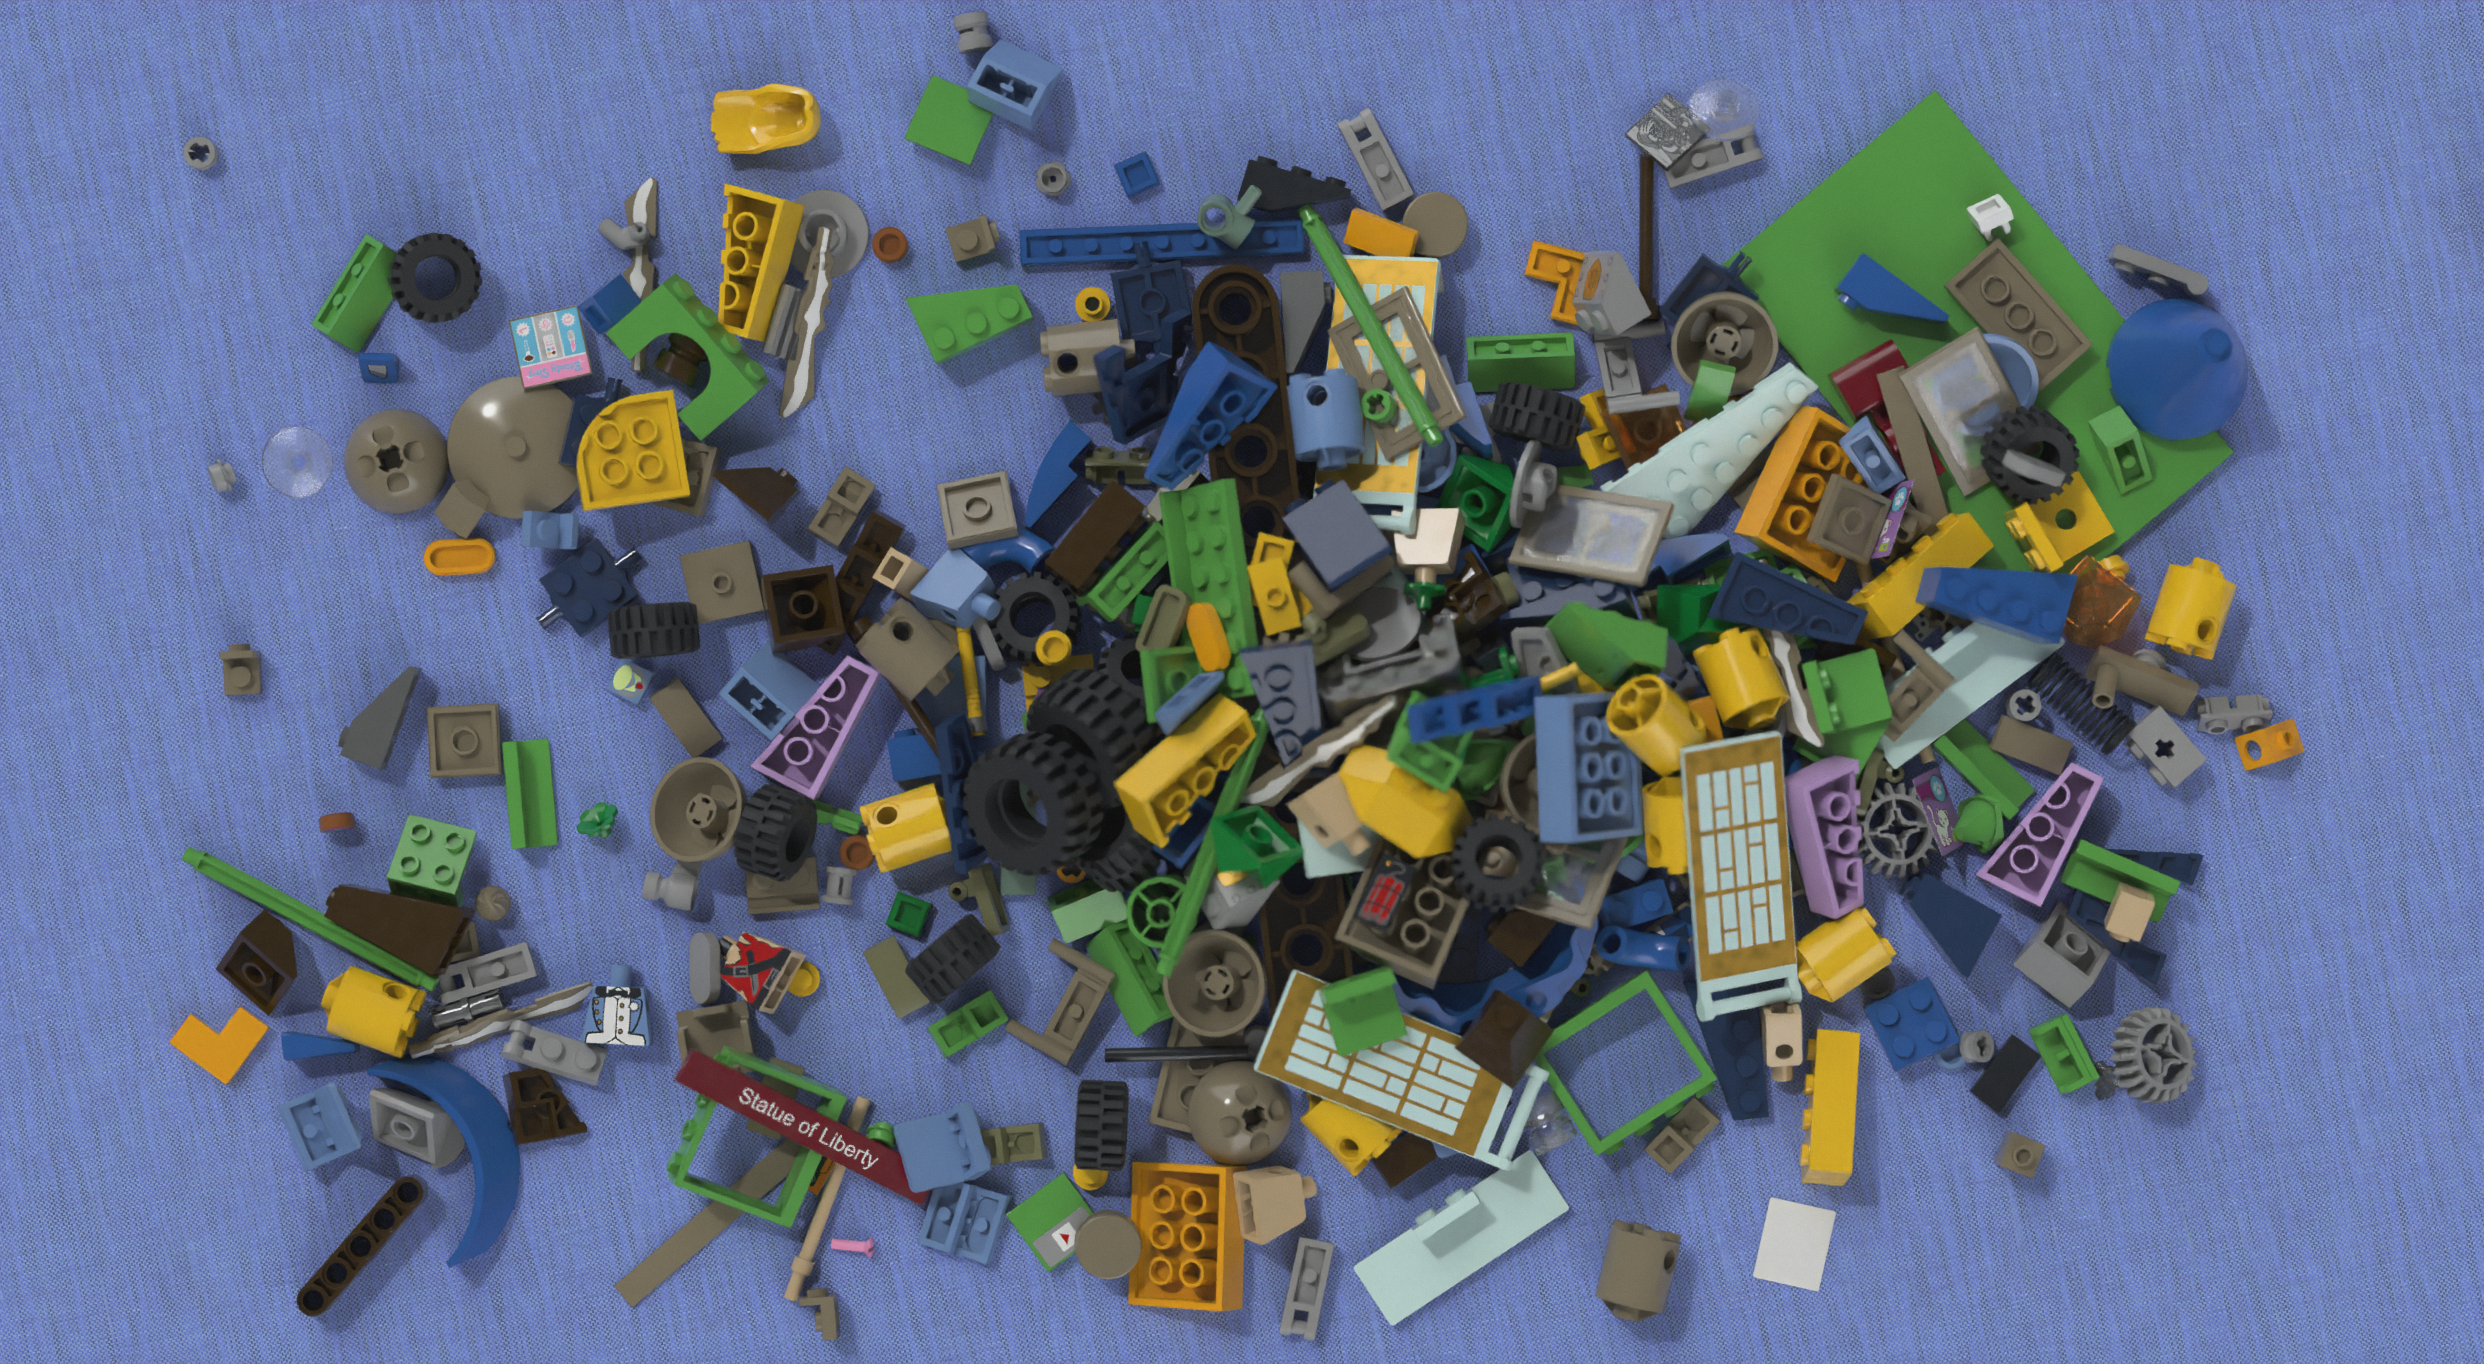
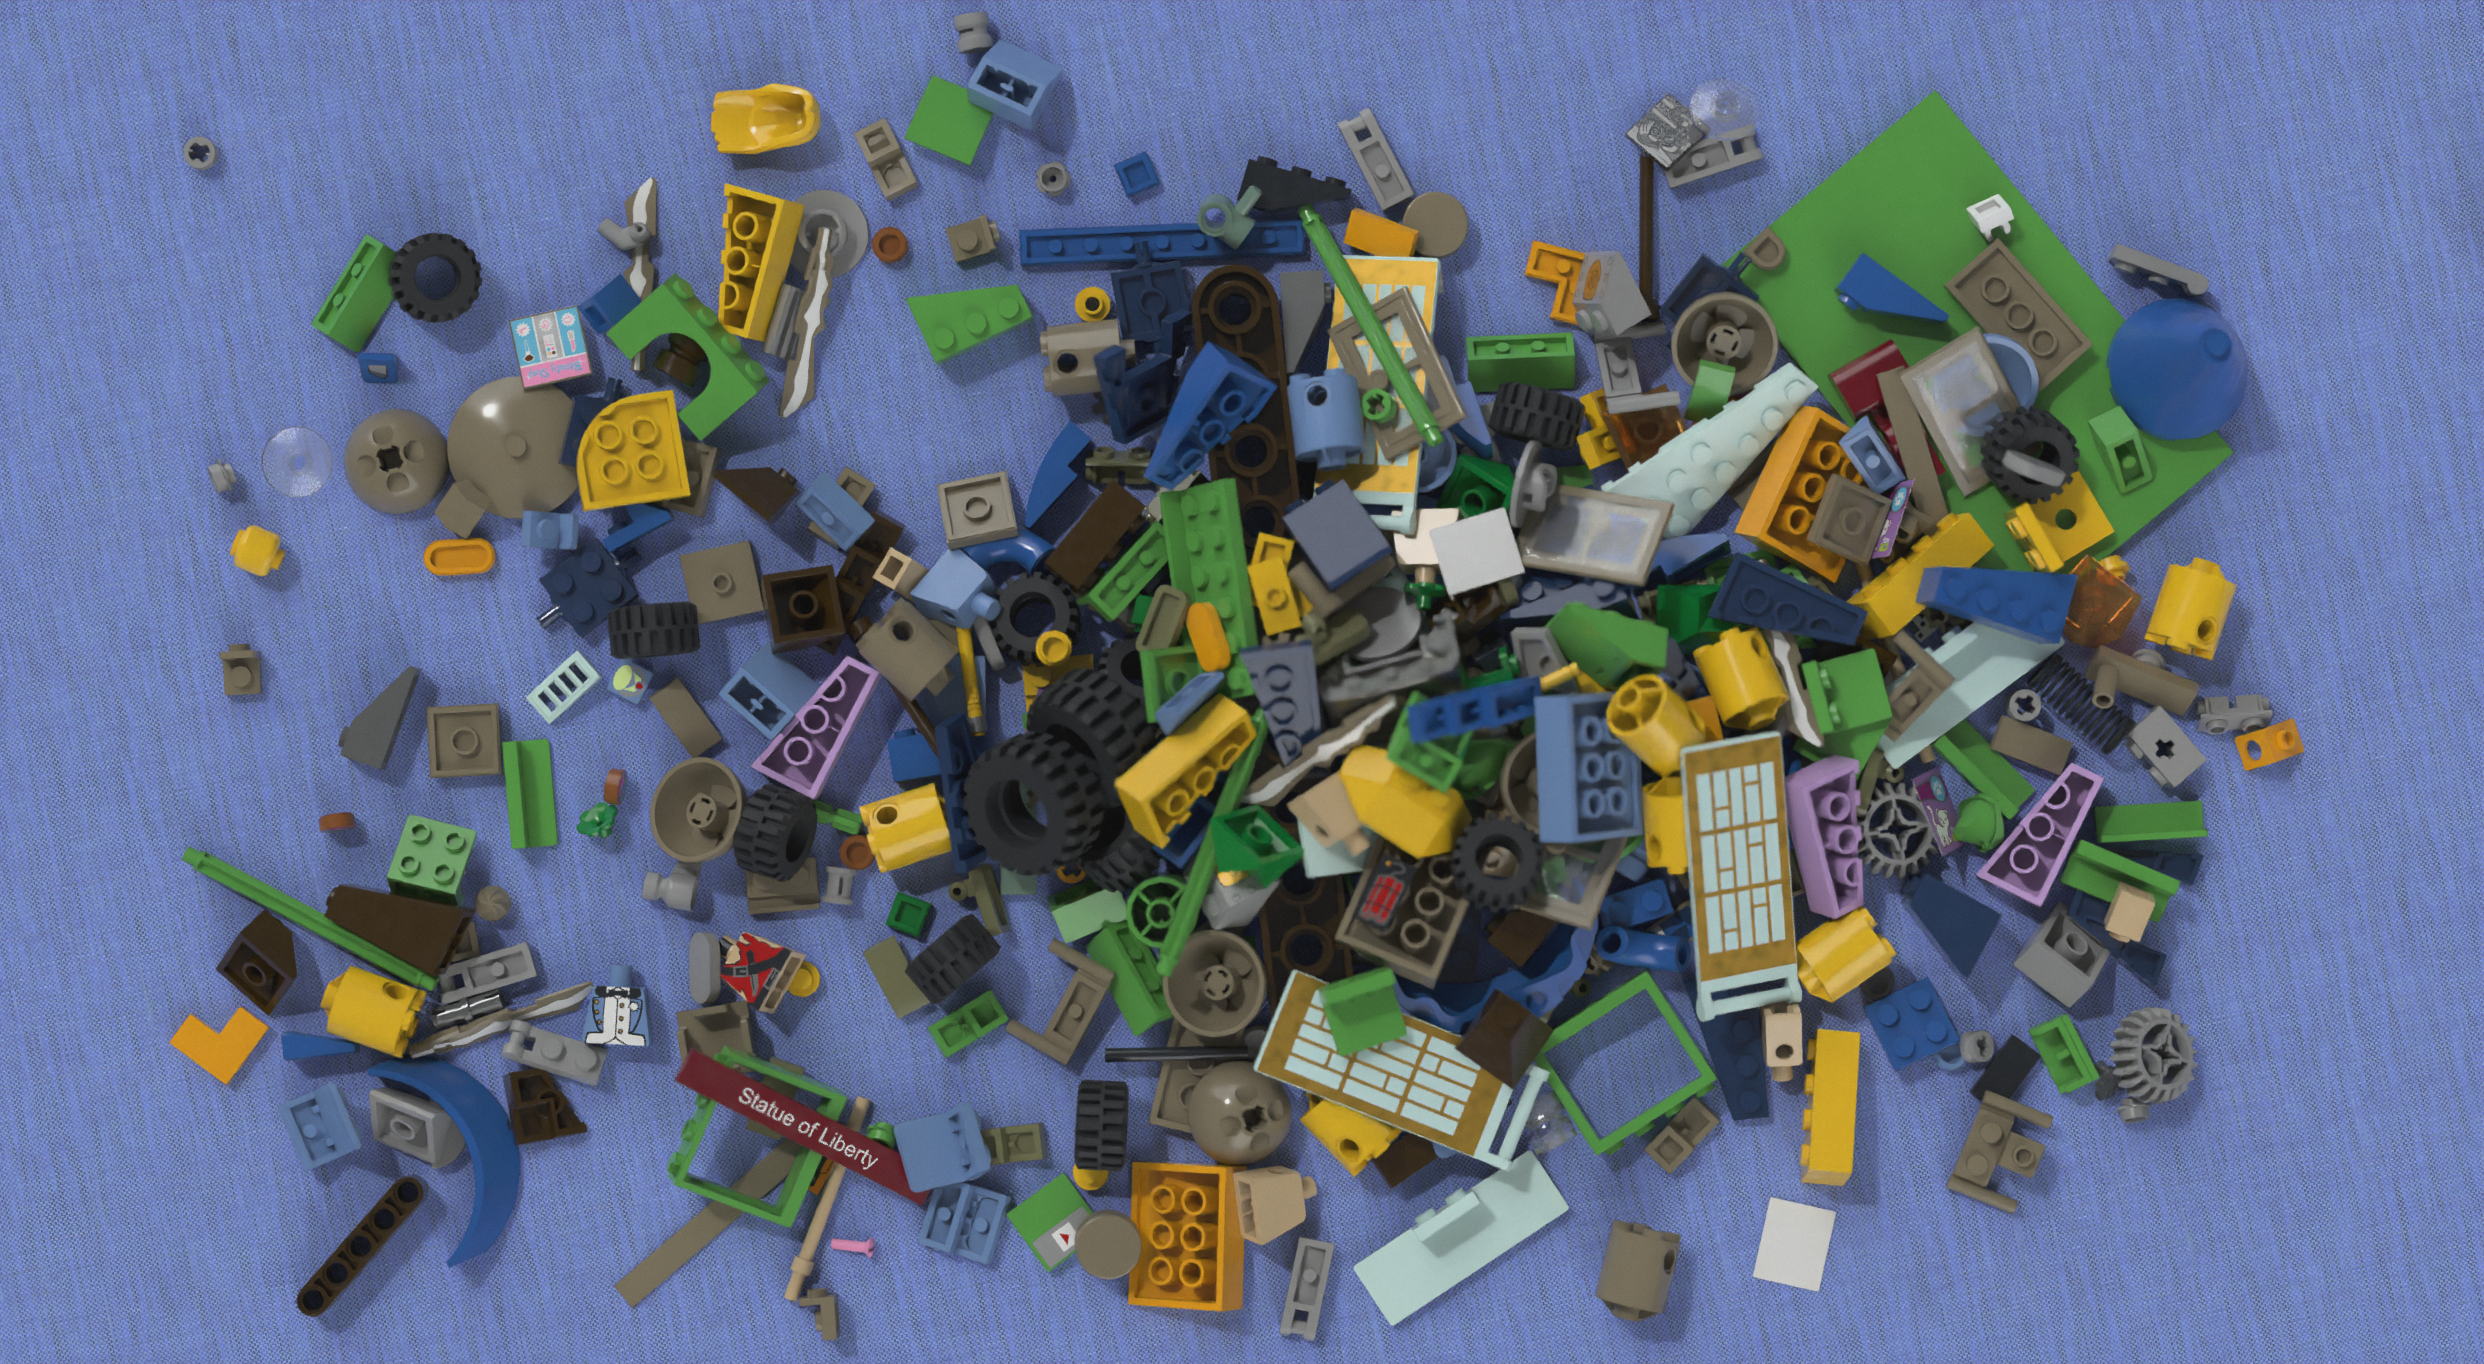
none -> yellow head [229,525,286,577]
none -> light aqua slope [526,650,603,724]
none -> blue slope [602,504,675,554]
none -> dark orange tile [604,768,627,805]
none -> medium blue slope [795,472,875,552]
none -> dark tan slope [853,118,919,202]
none -> white sticker [1428,507,1525,595]
none -> dark tan tile [1743,227,1786,270]
none -> dark tan plate [1946,1090,2053,1214]
none -> bright green panel [2093,801,2208,843]
none -> light grey plate [2116,1097,2151,1123]

